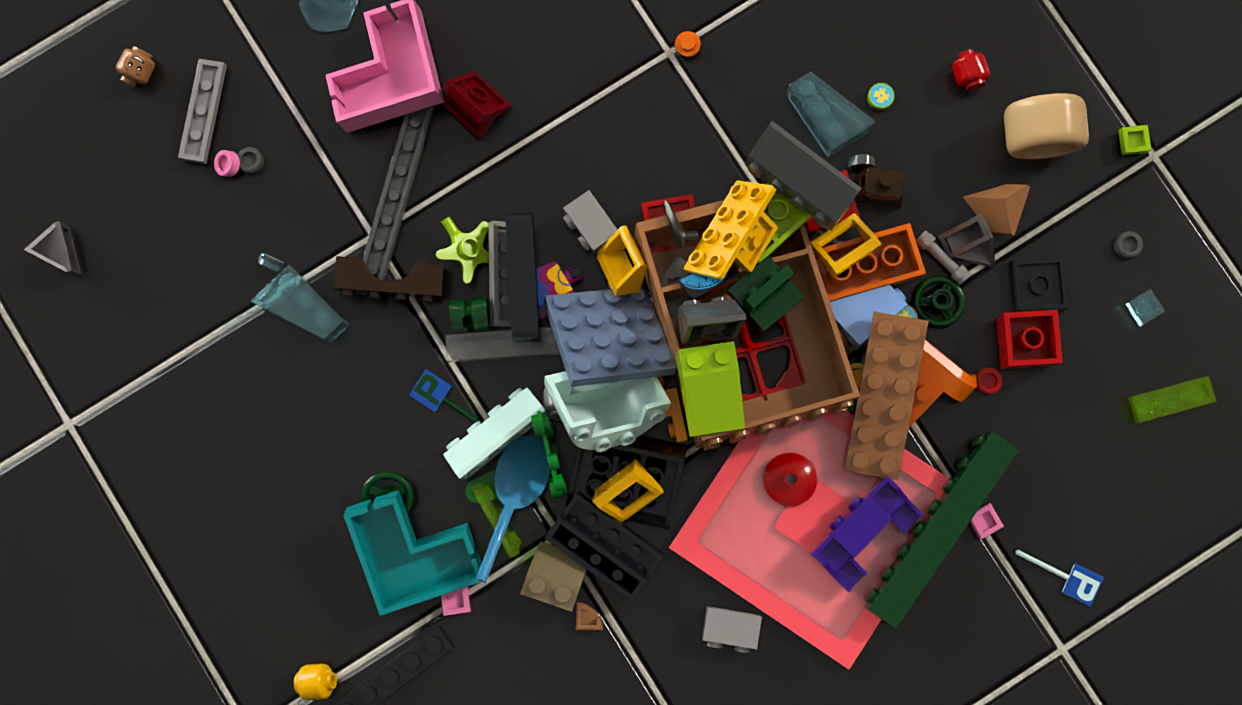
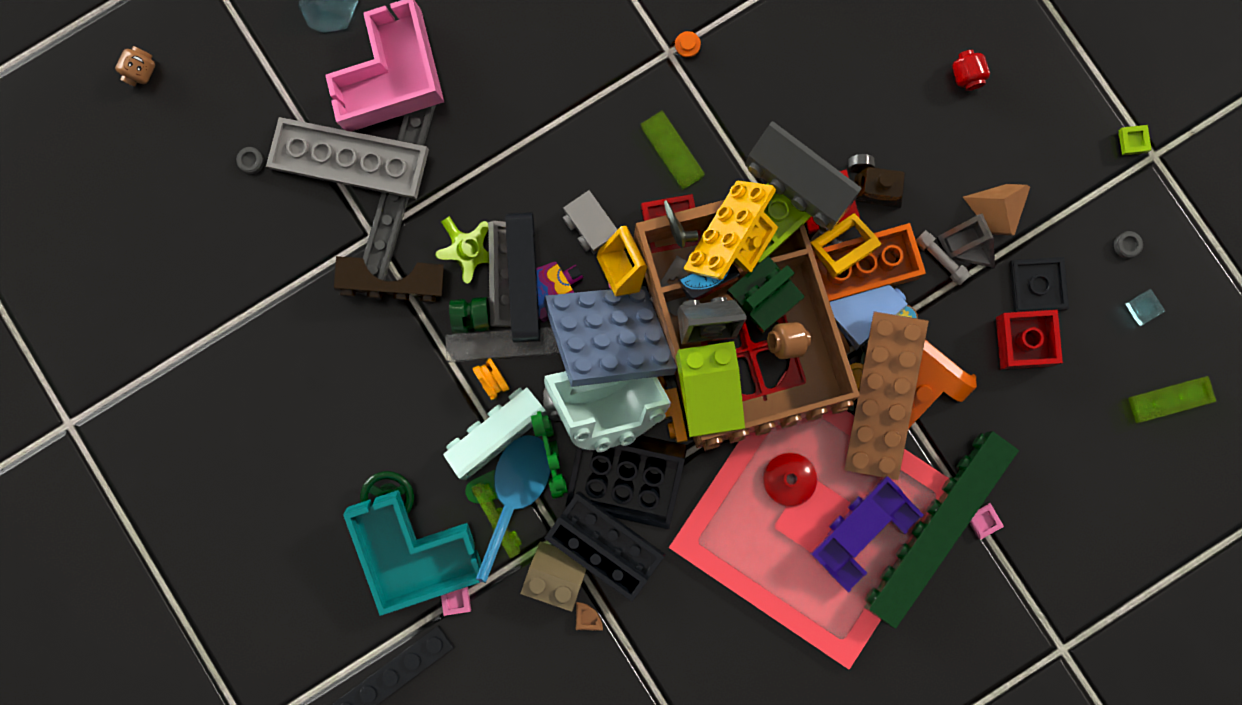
flat silver slope [24,221,82,277] -> none
light grey plate [178,59,227,164] -> none
bright pink tile [214,150,240,177] -> none
clear light blue wedge [251,265,349,343] -> none
clear light blue tile [257,252,285,272] -> none
yellow head [294,664,337,700] -> none
piece [409,369,483,424] -> none
dark red bracket [442,71,511,138] -> none
yellow tile [592,459,664,522] -> none
light grey brick [702,606,762,653] -> none
clear light blue wedge [786,71,876,158] -> none
tile [867,83,894,111] -> none
dark green piece [913,276,965,328] -> none
red tile [976,368,1003,395] -> none
tan wheel [1004,93,1089,159] -> none
piece [1015,550,1104,607] -> none
none -> light grey plate [266,117,429,199]
none -> light orange wheel [472,358,510,400]
none -> clear neon green plate [641,111,705,190]
none -> medium nougat head [767,322,811,359]

